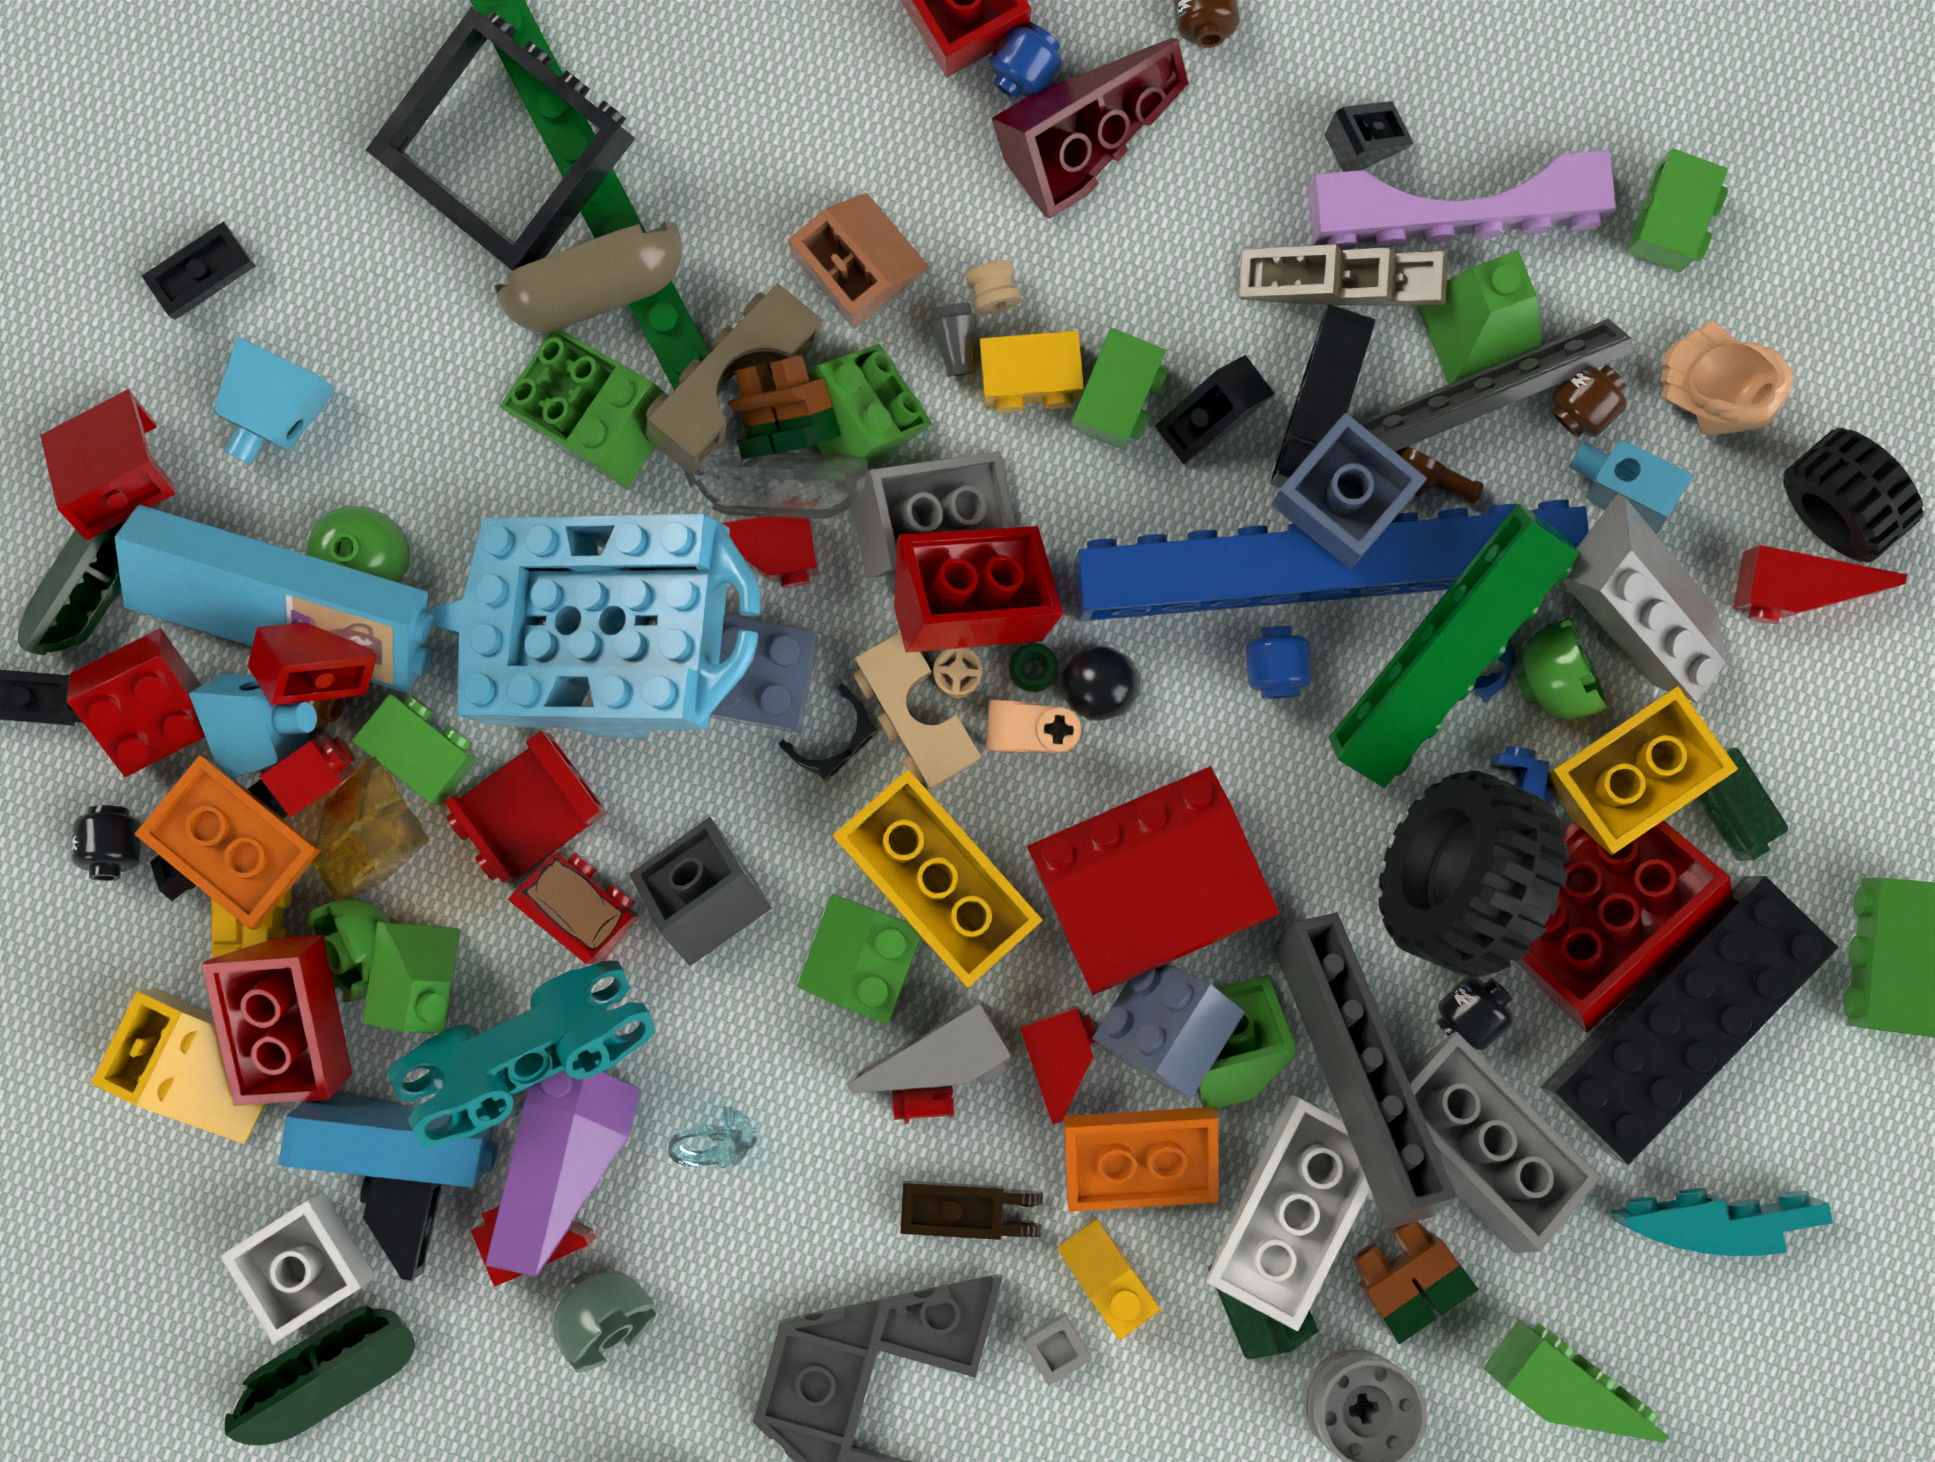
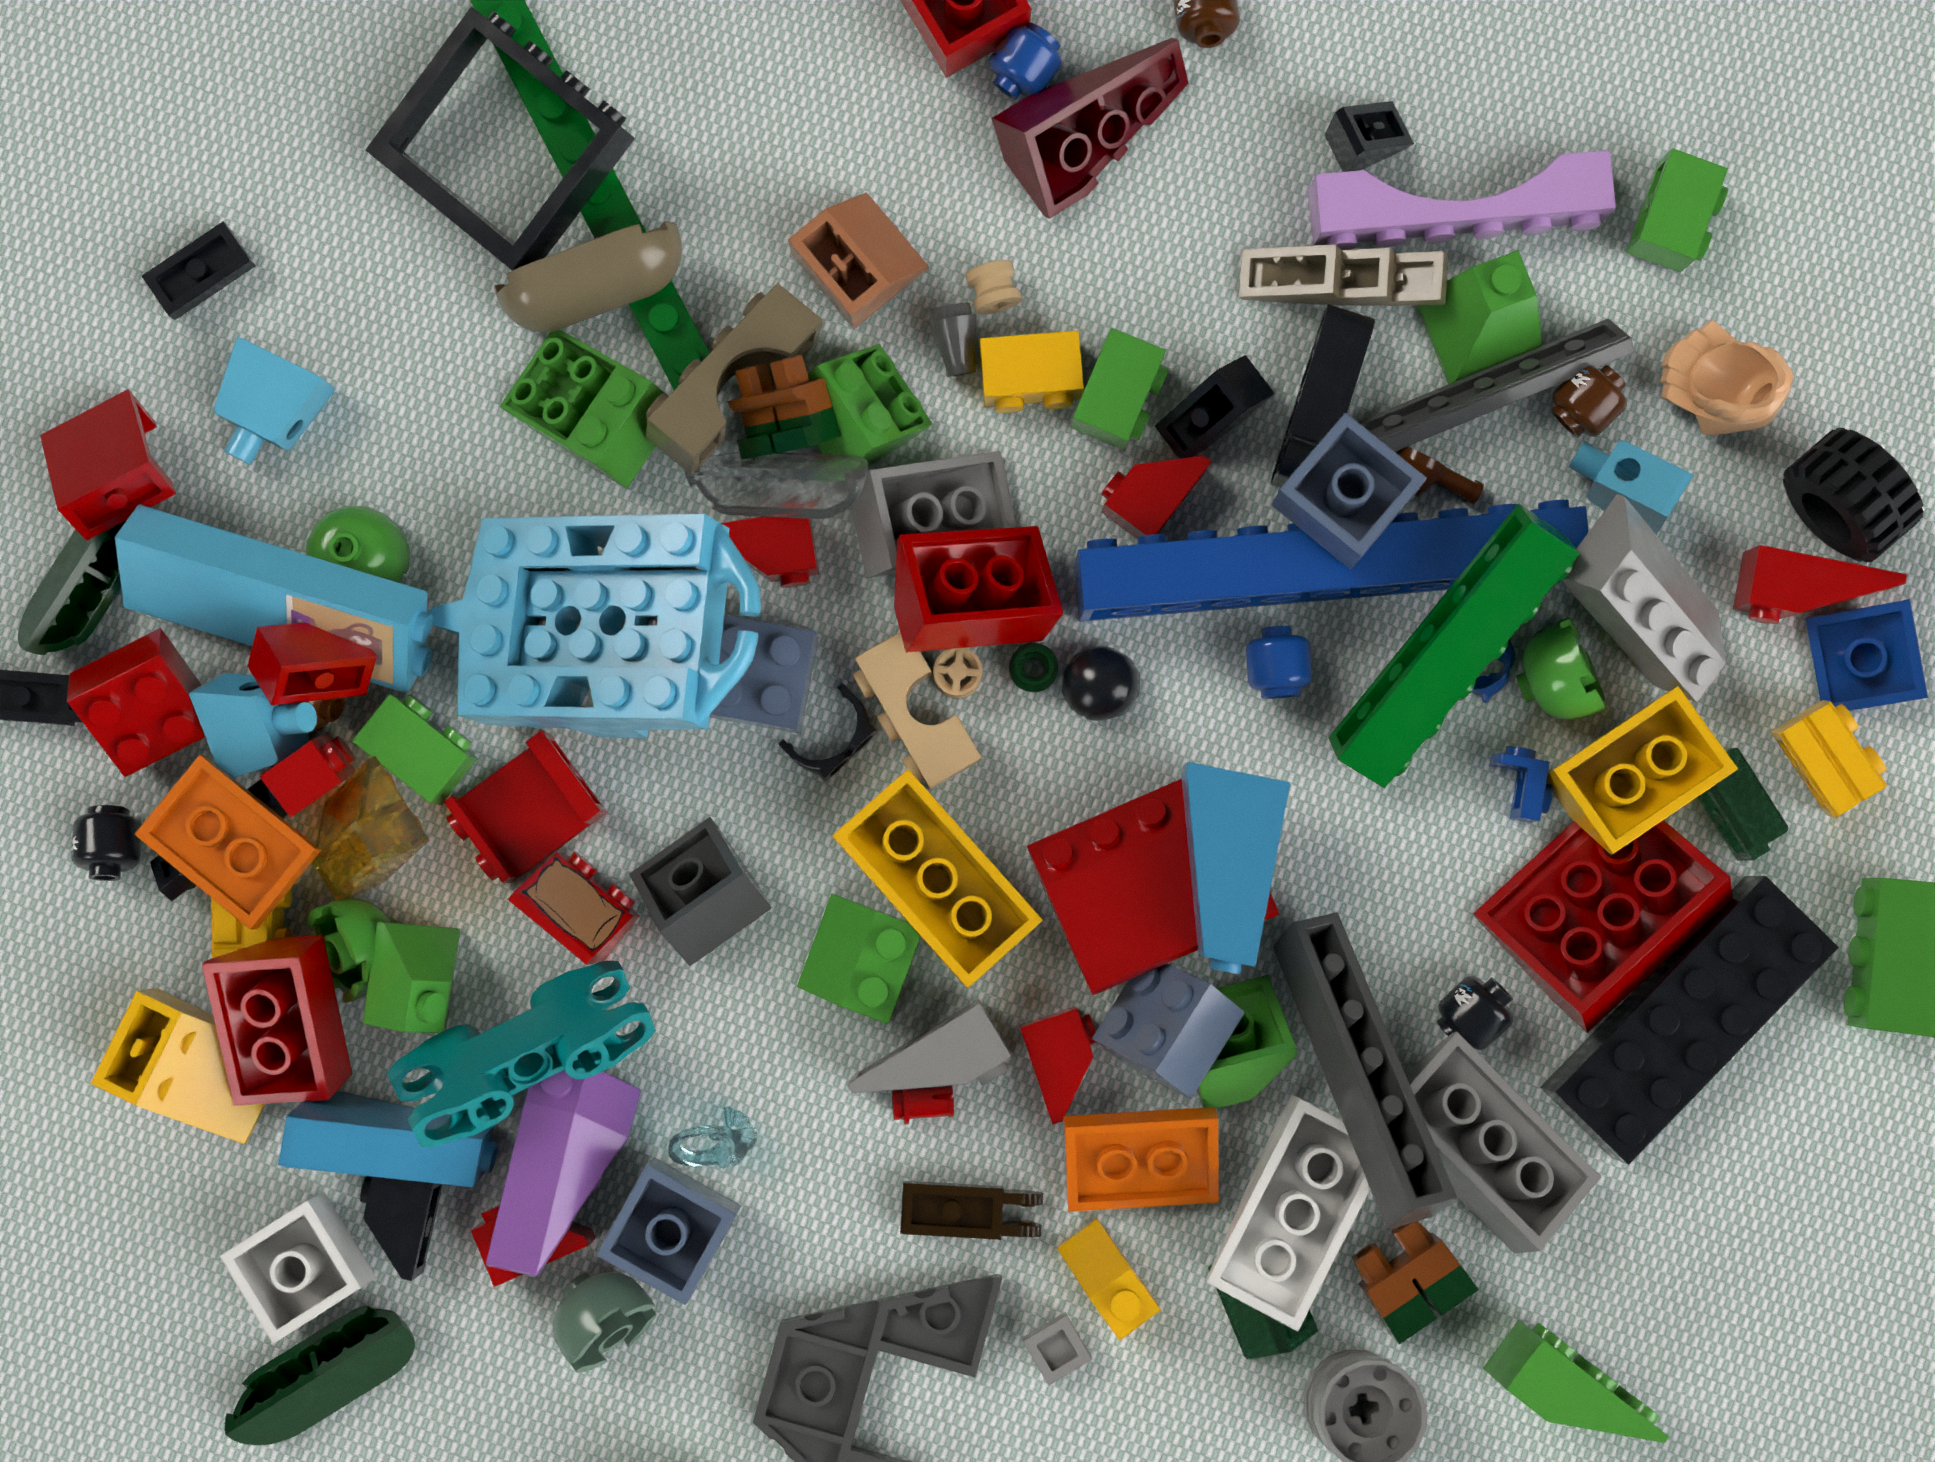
light nougat piece [985,700,1081,754] -> none
black tyre [1378,770,1569,977] -> none
teal slope [1611,1188,1833,1256] -> none
none -> sand blue brick [596,1157,741,1306]
none -> red slope [1101,456,1212,539]
none -> dark azure slope [1181,762,1291,974]
none -> yellow brick [1771,700,1887,818]
none -> blue slope [1805,599,1929,711]

